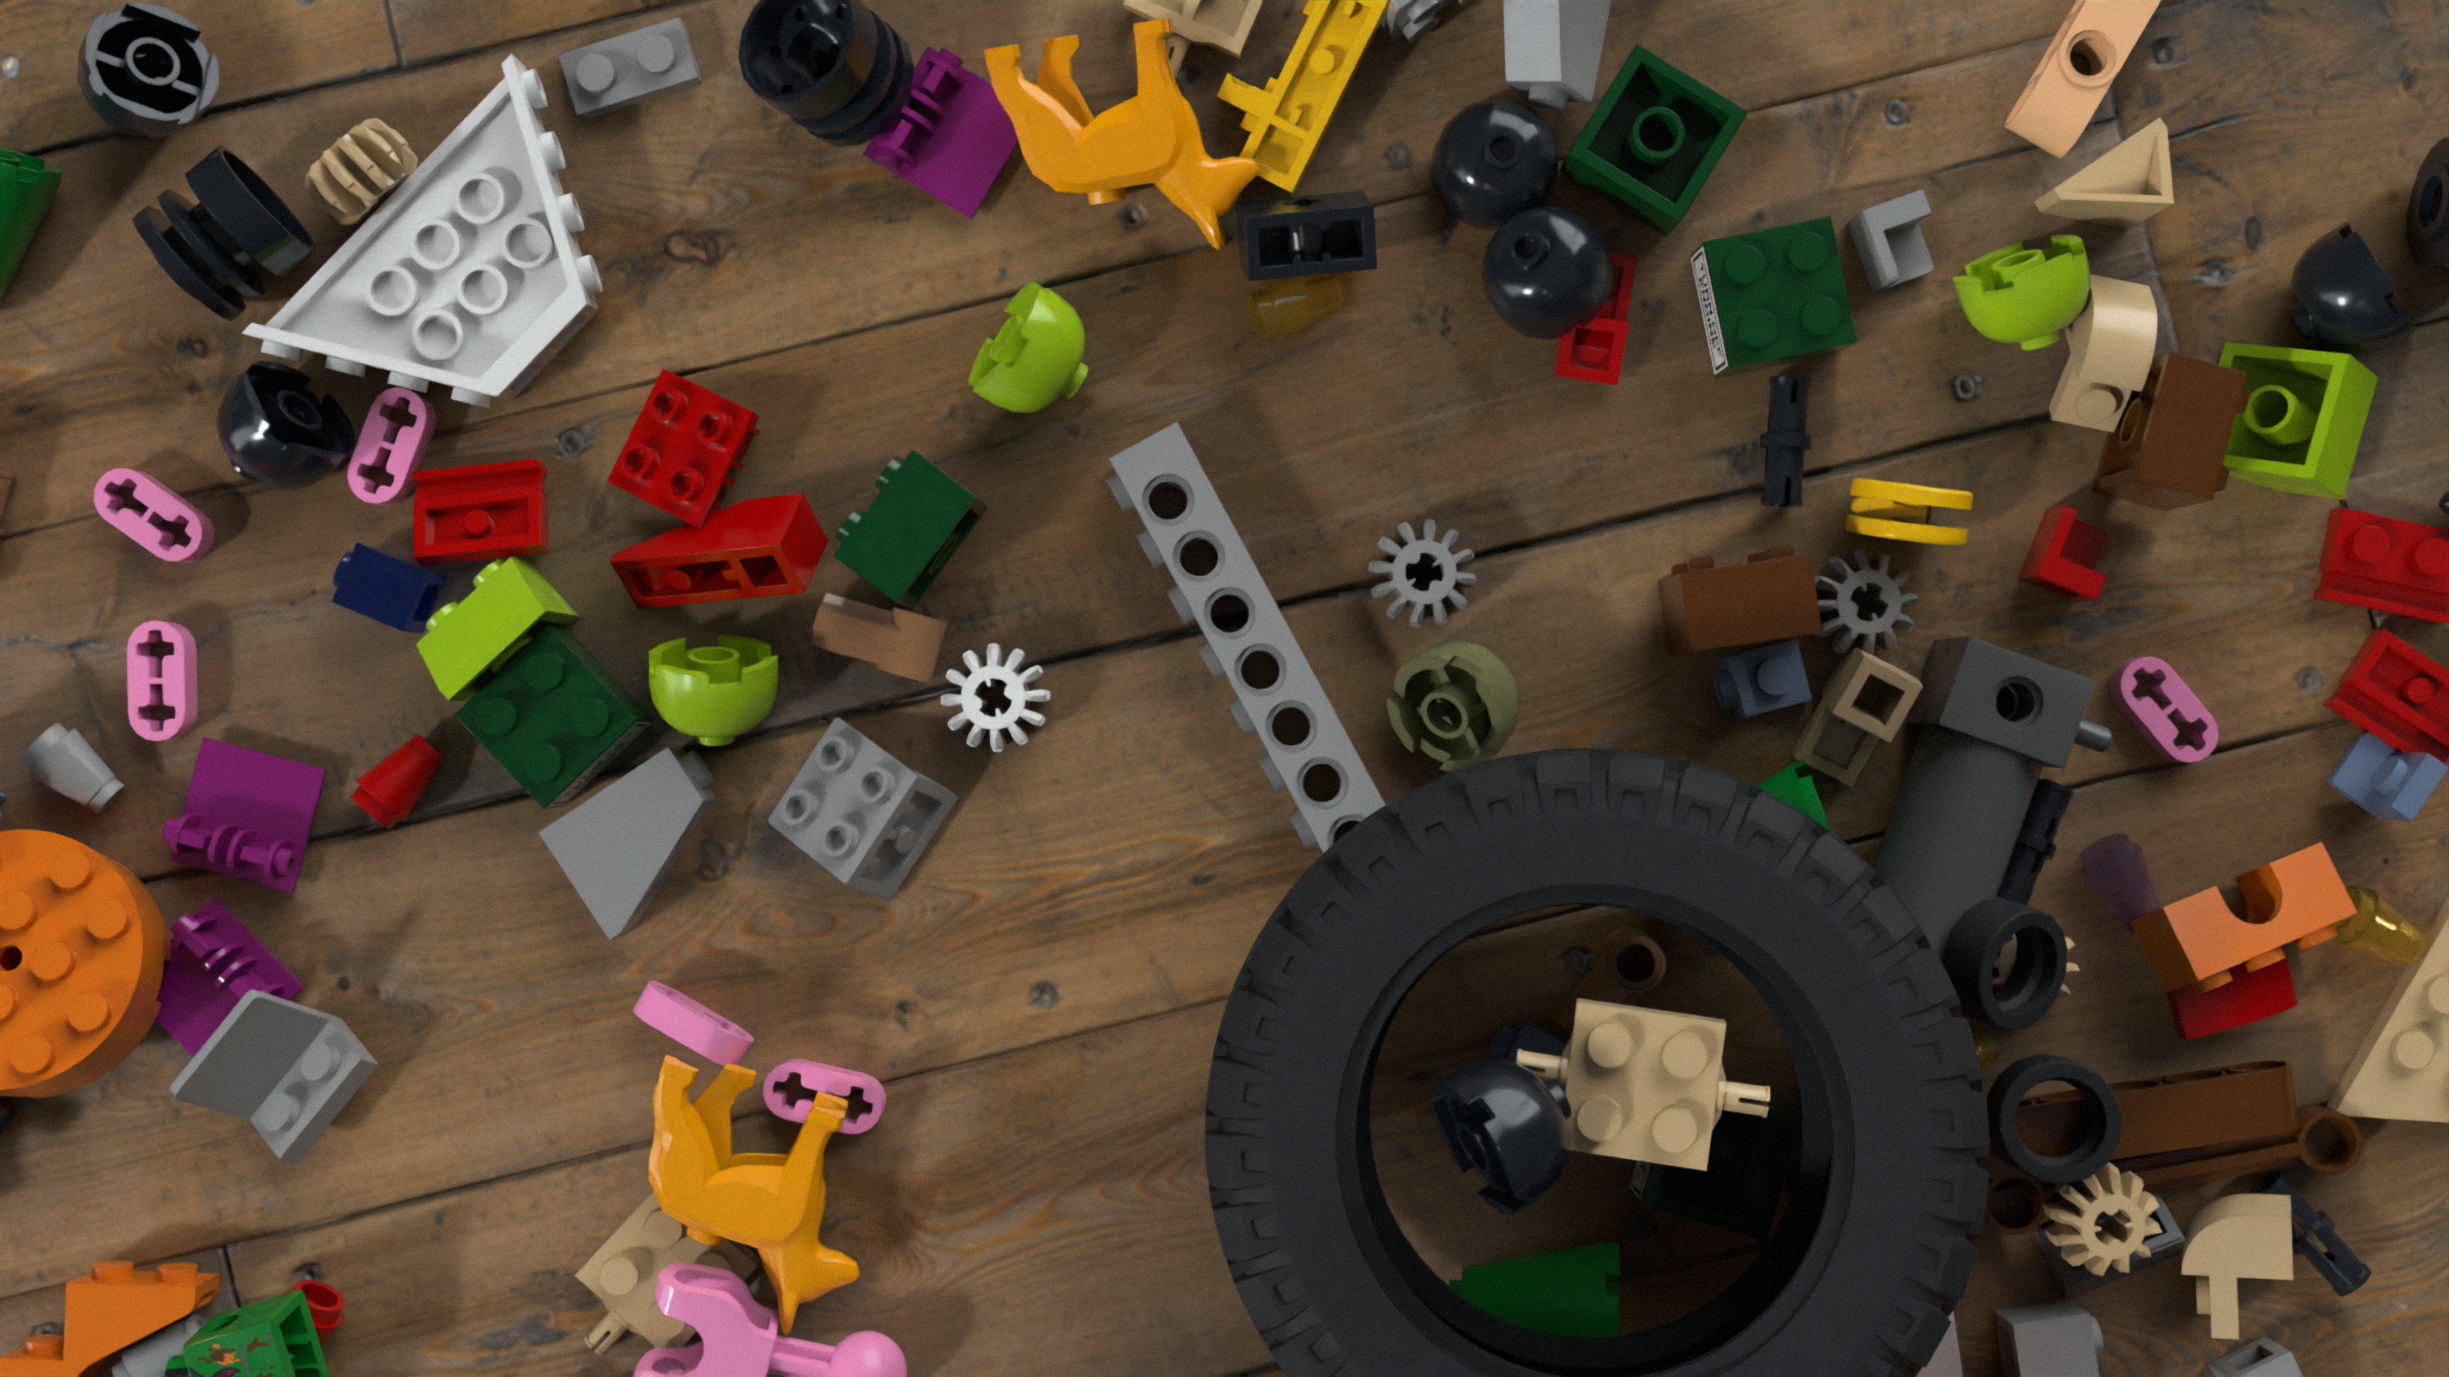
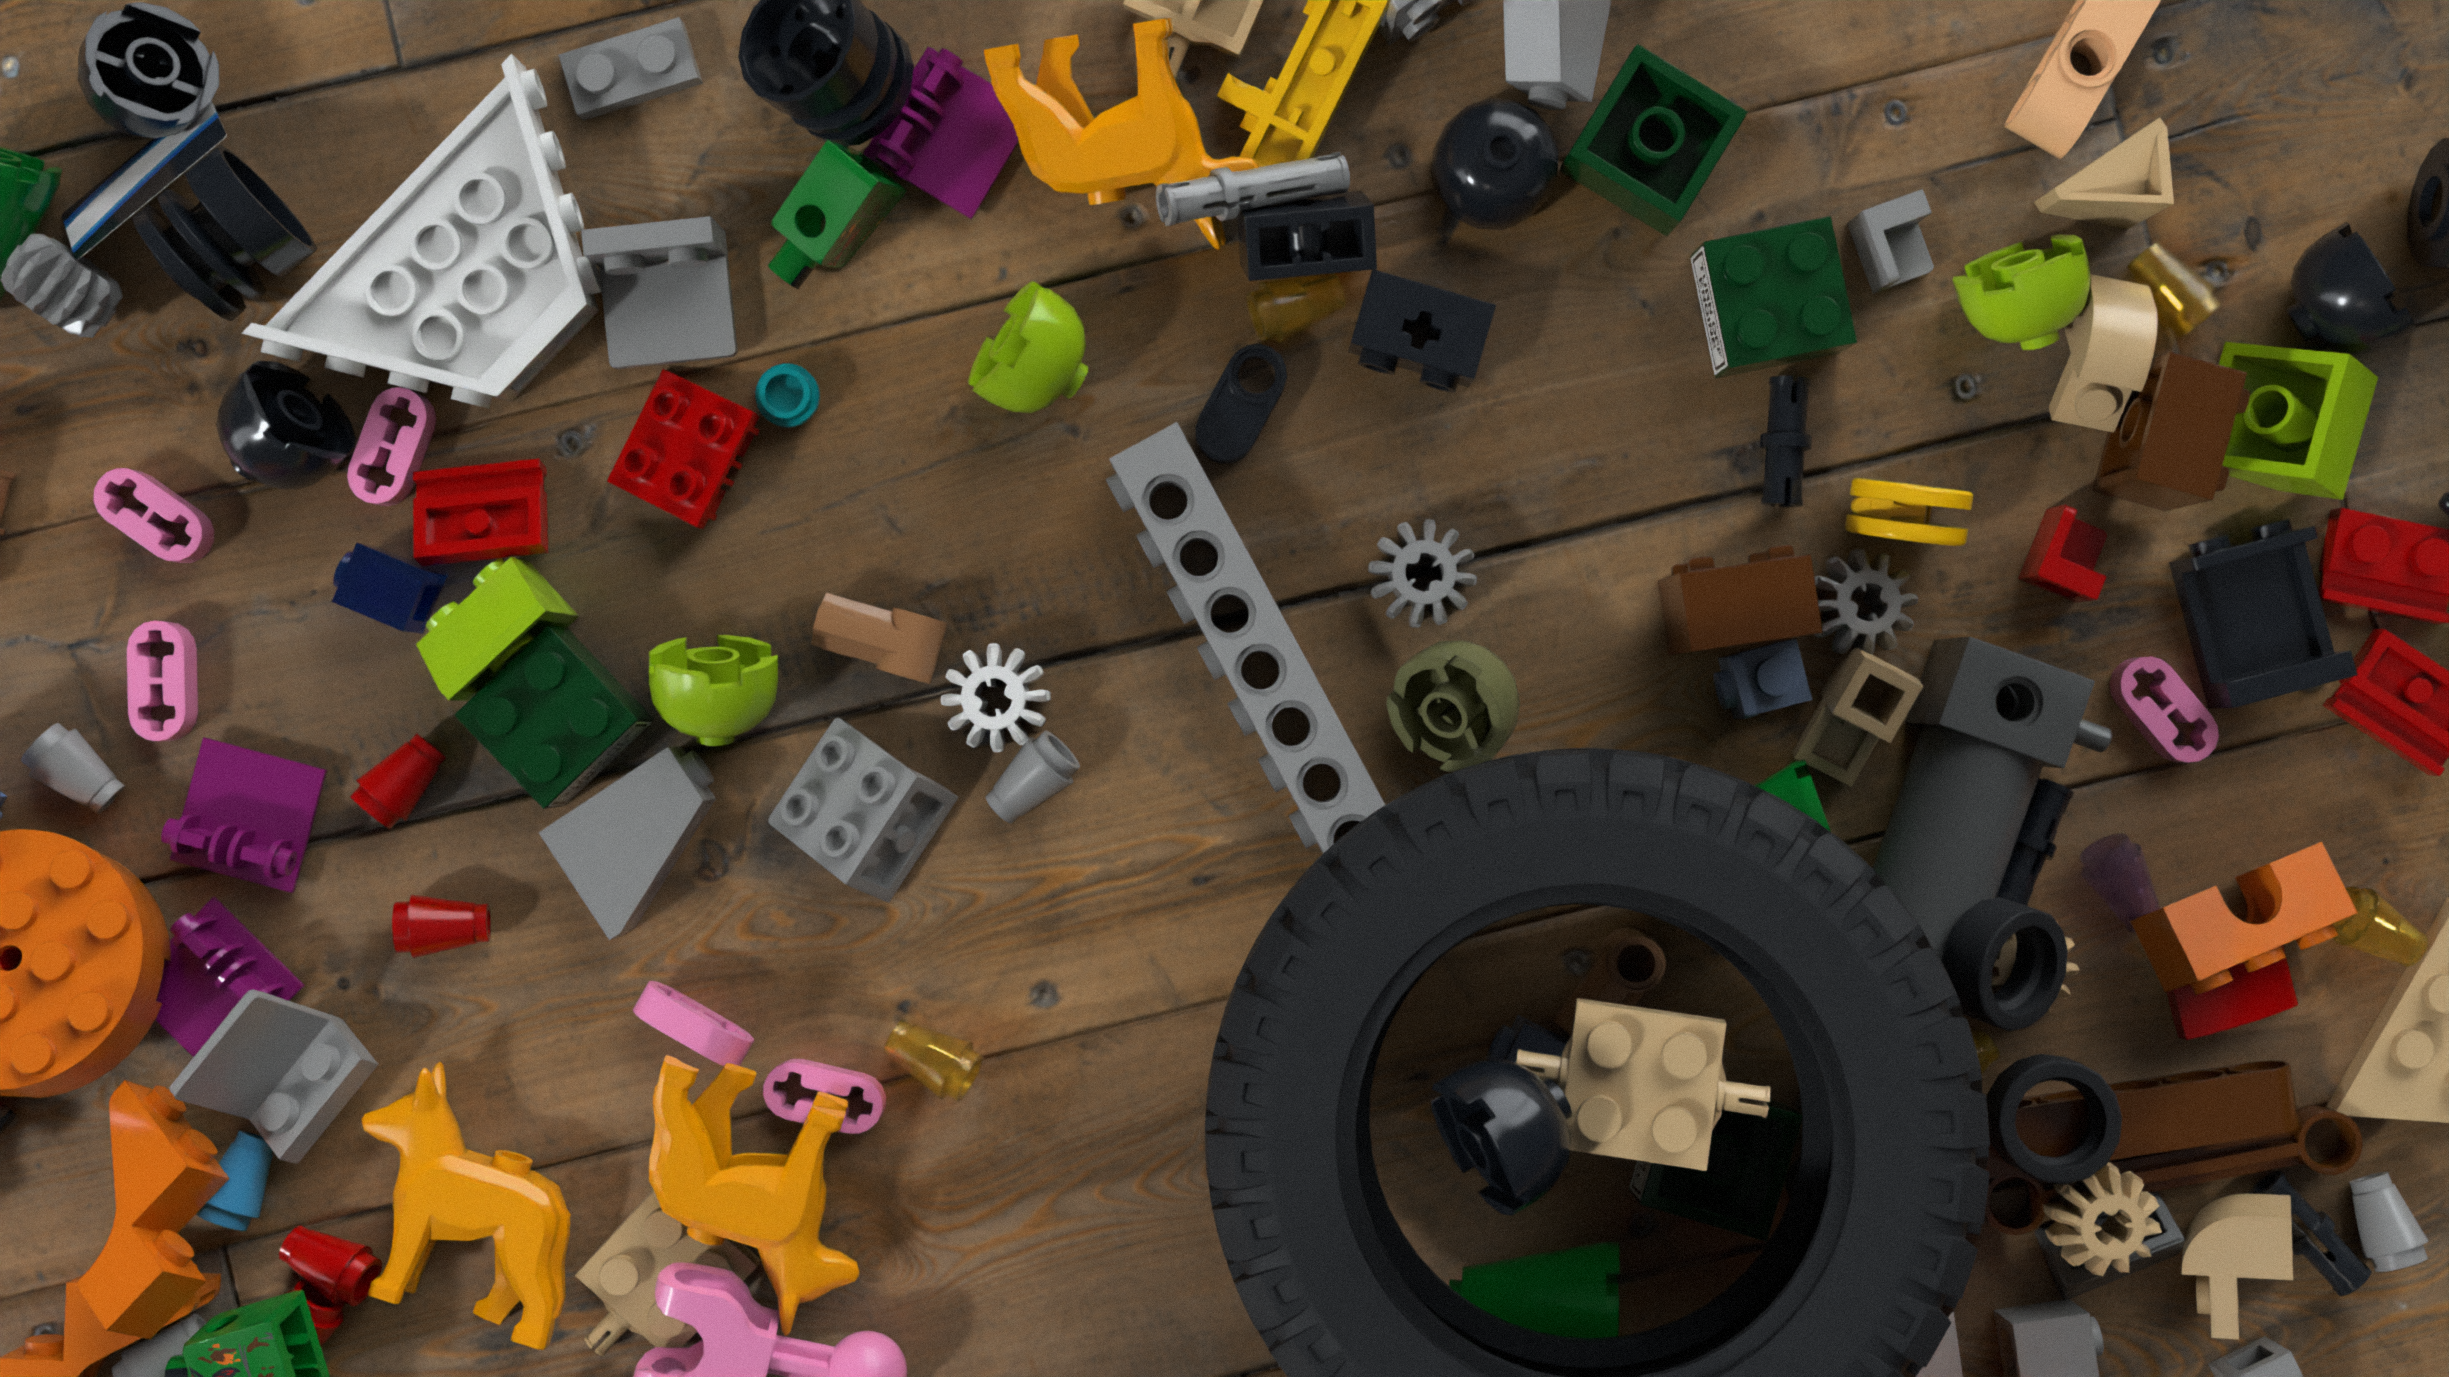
tan gear [303,118,418,226] -> none
red slope [610,493,828,609] -> none
dark green brick [833,449,988,609] -> none
black cylinder [1481,206,1614,340] -> none
red slope [1554,251,1638,386] -> none
sand blue bracket [2327,733,2449,821] -> none
none -> light grey gear [0,234,123,338]
none -> sticker [61,101,227,260]
none -> orange arch [75,1080,229,1339]
none -> dark azure cone [196,1130,273,1231]
none -> red cone [279,1225,382,1306]
none -> light orange animal [361,1062,571,1350]
none -> red cone [392,895,491,958]
none -> light grey bracket [581,216,738,369]
none -> teal plate [755,363,820,428]
none -> green torso [768,140,907,289]
none -> clear yellow cone [884,1020,984,1101]
none -> light grey cone [985,731,1080,824]
none -> light grey pin [1156,152,1350,226]
none -> black piece [1195,344,1287,464]
none -> black brick [1348,269,1496,393]
none -> clear yellow cone [2127,242,2222,339]
none -> black panel [2169,518,2357,709]
none -> light grey cone [2349,1172,2429,1272]

